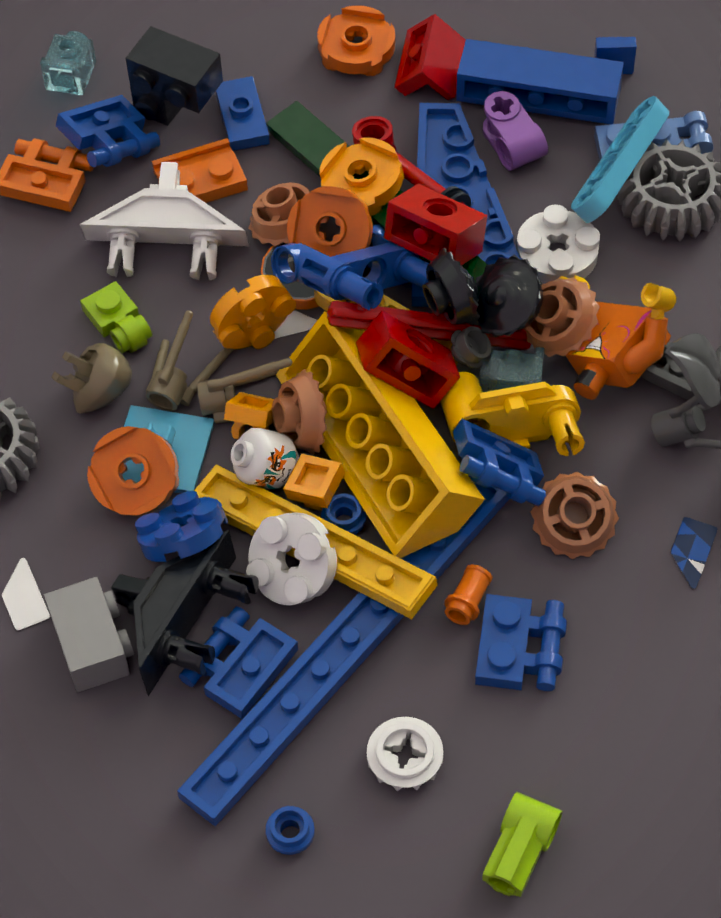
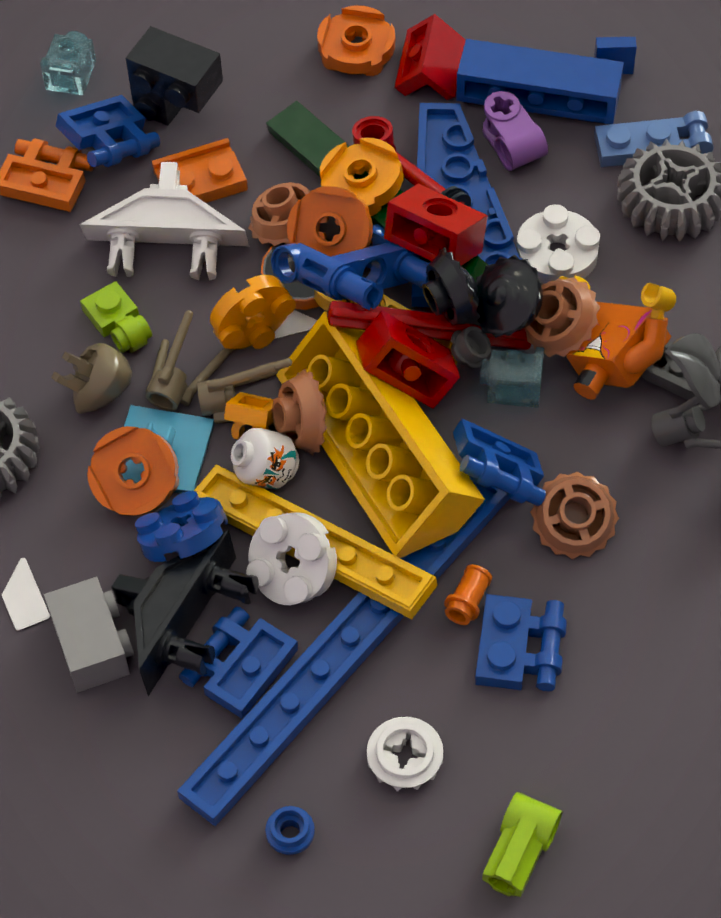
blue plate [215,76,270,151] -> none
light orange tile [283,453,345,511] -> none
blue plate [321,493,366,535] -> none
yellow piece [440,372,585,456] -> none
medium azure beam [571,96,670,223] -> none
dark blue sticker [671,517,718,589] -> none

